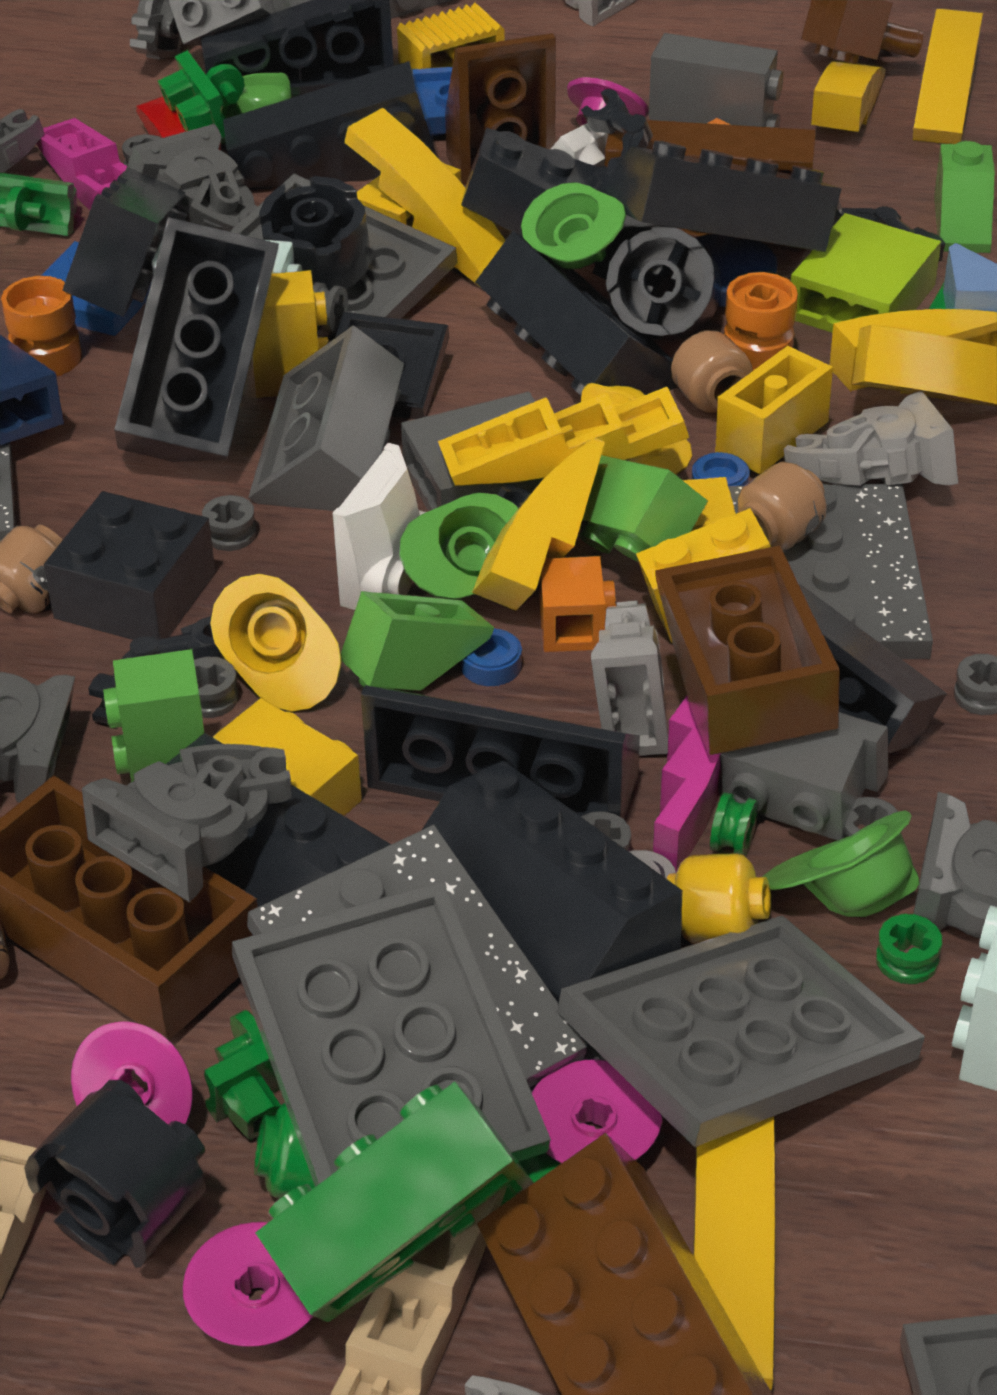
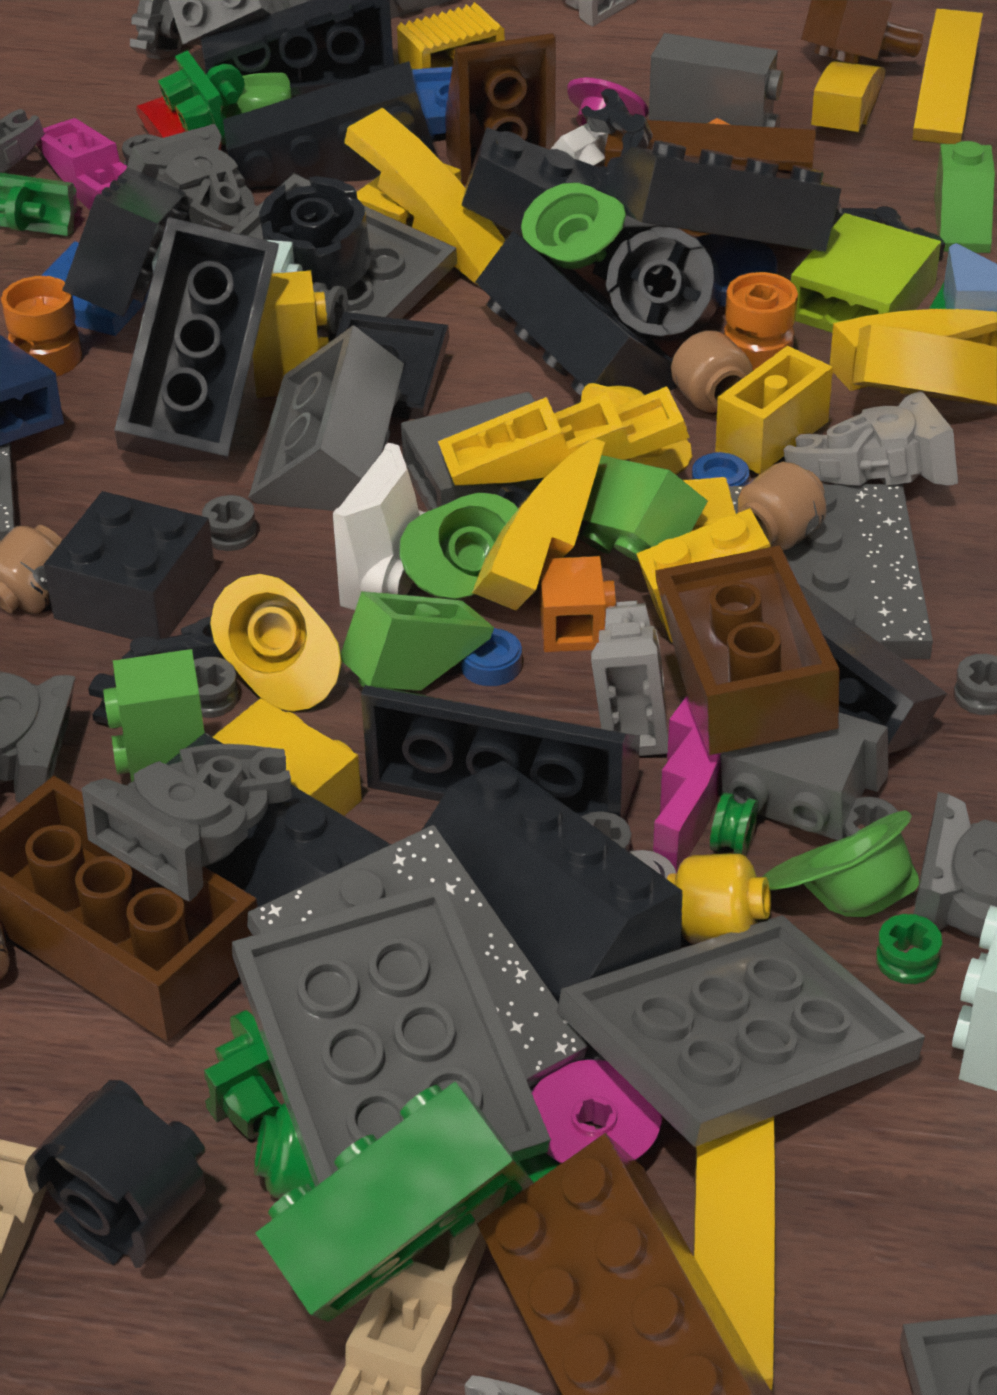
dark pink piece [71,1022,192,1124] -> none
dark pink piece [183,1222,313,1347] -> none

